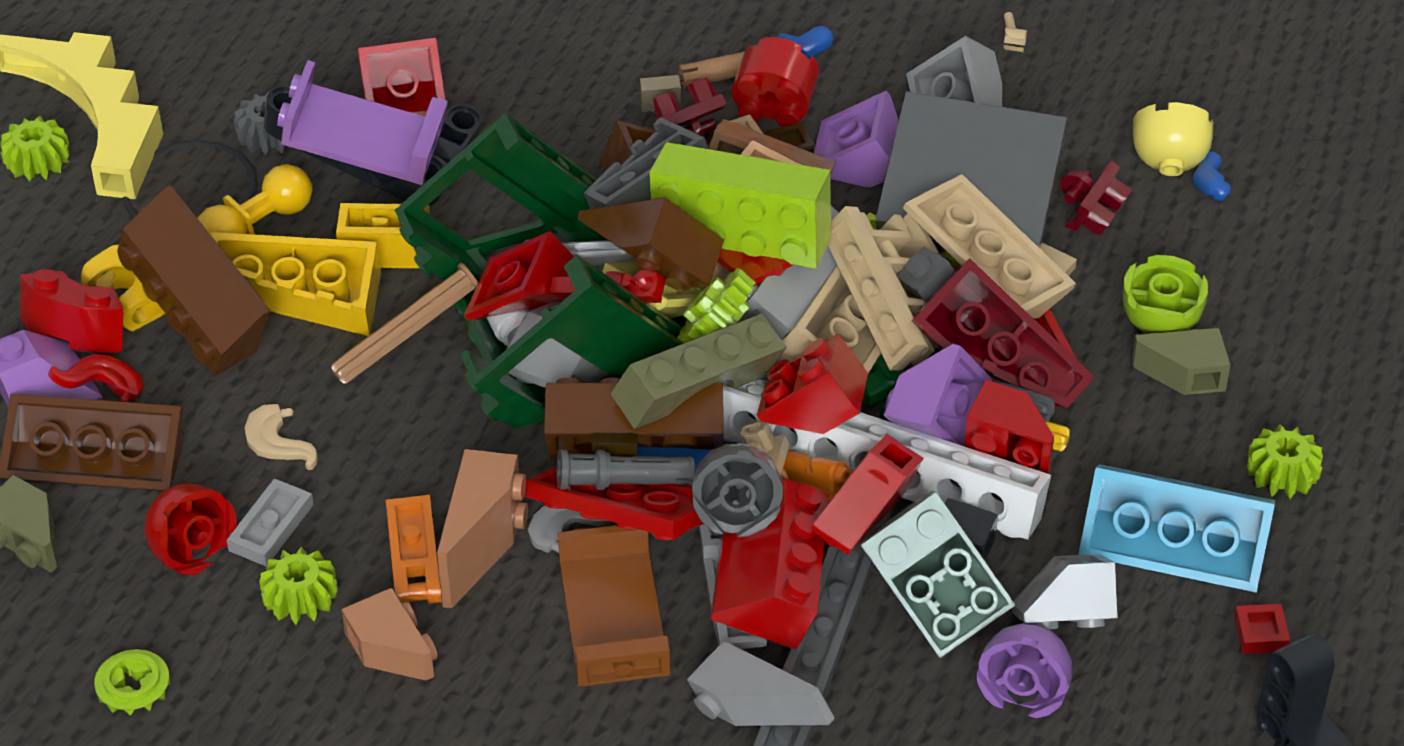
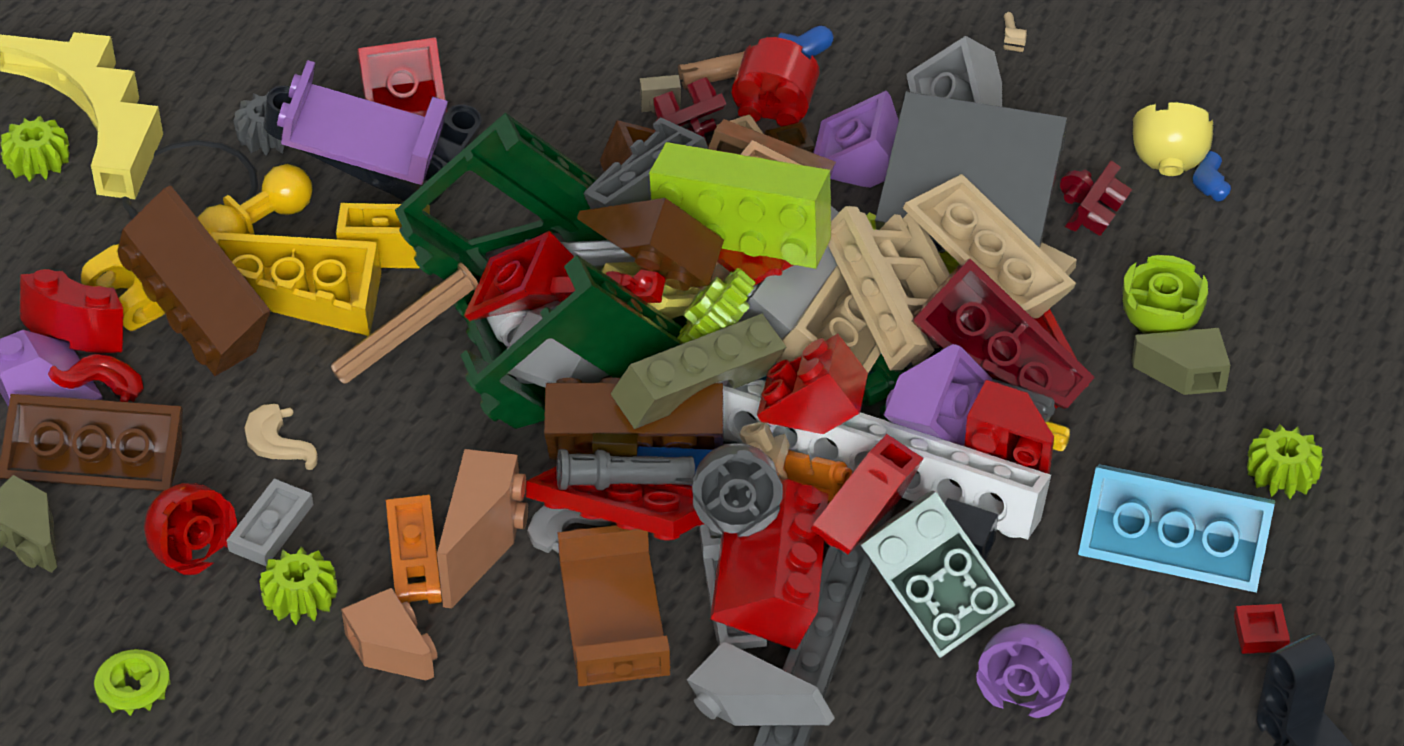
dark grey plate [897,247,955,301] -> none
slope [1012,554,1117,630] -> none

